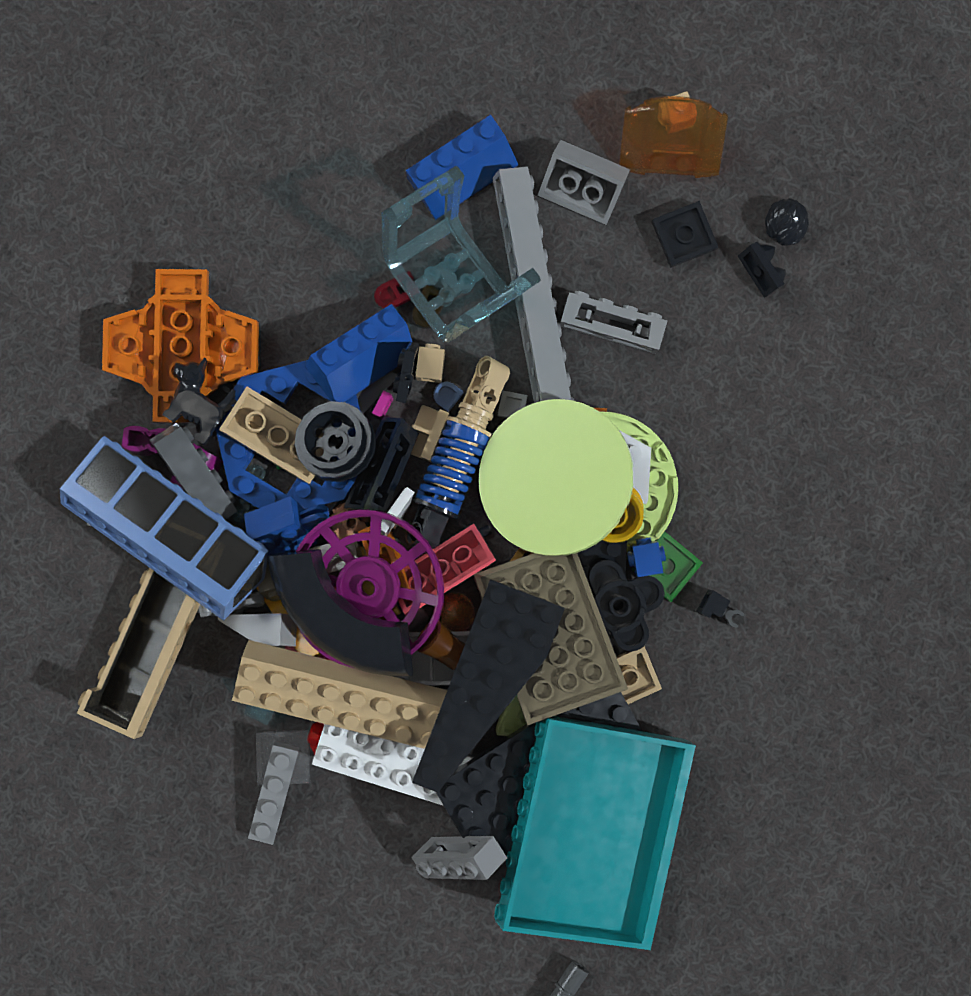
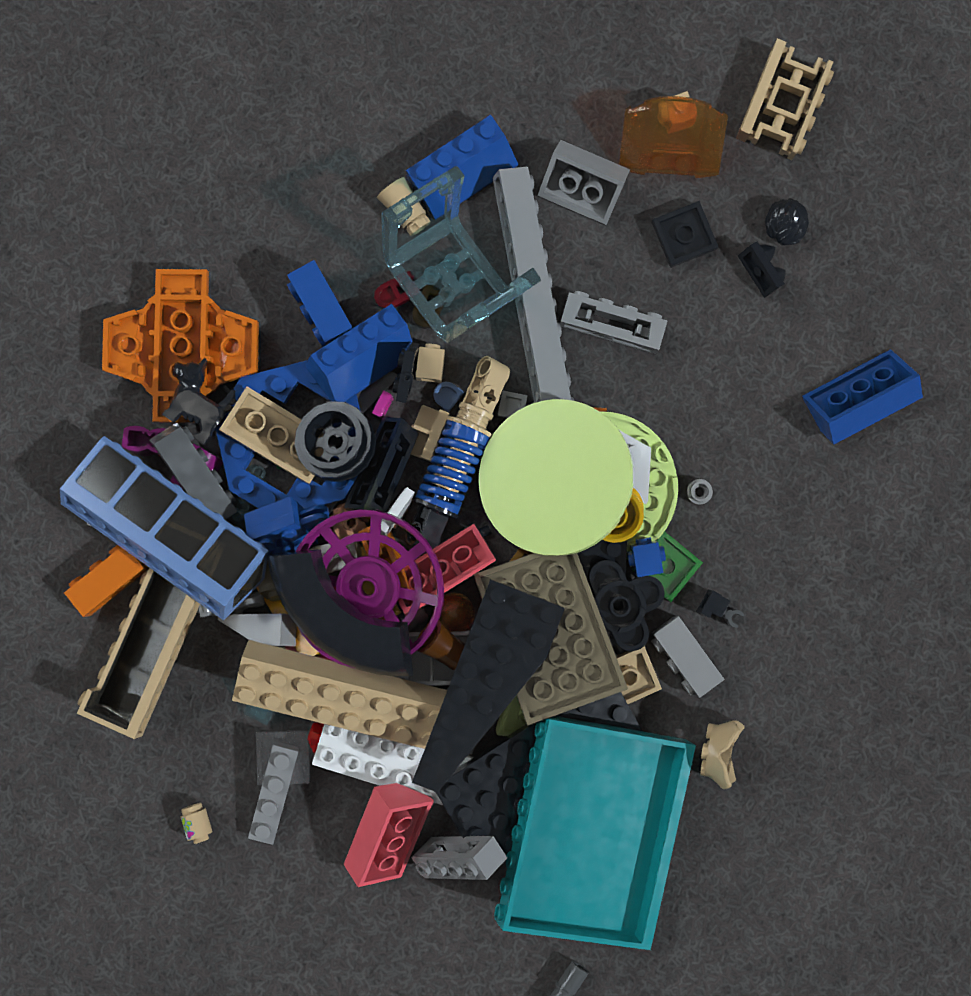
none -> orange brick [64,545,149,617]
none -> tan brick [180,802,213,844]
none -> blue brick [287,260,352,347]
none -> coral slope [343,783,434,887]
none -> tan plant [377,177,431,236]
none -> light grey brick [651,615,725,698]
none -> light grey plate [687,479,713,505]
none -> tan brick [700,720,744,789]
none -> tan fence [736,38,834,160]
none -> blue slope [802,349,923,445]

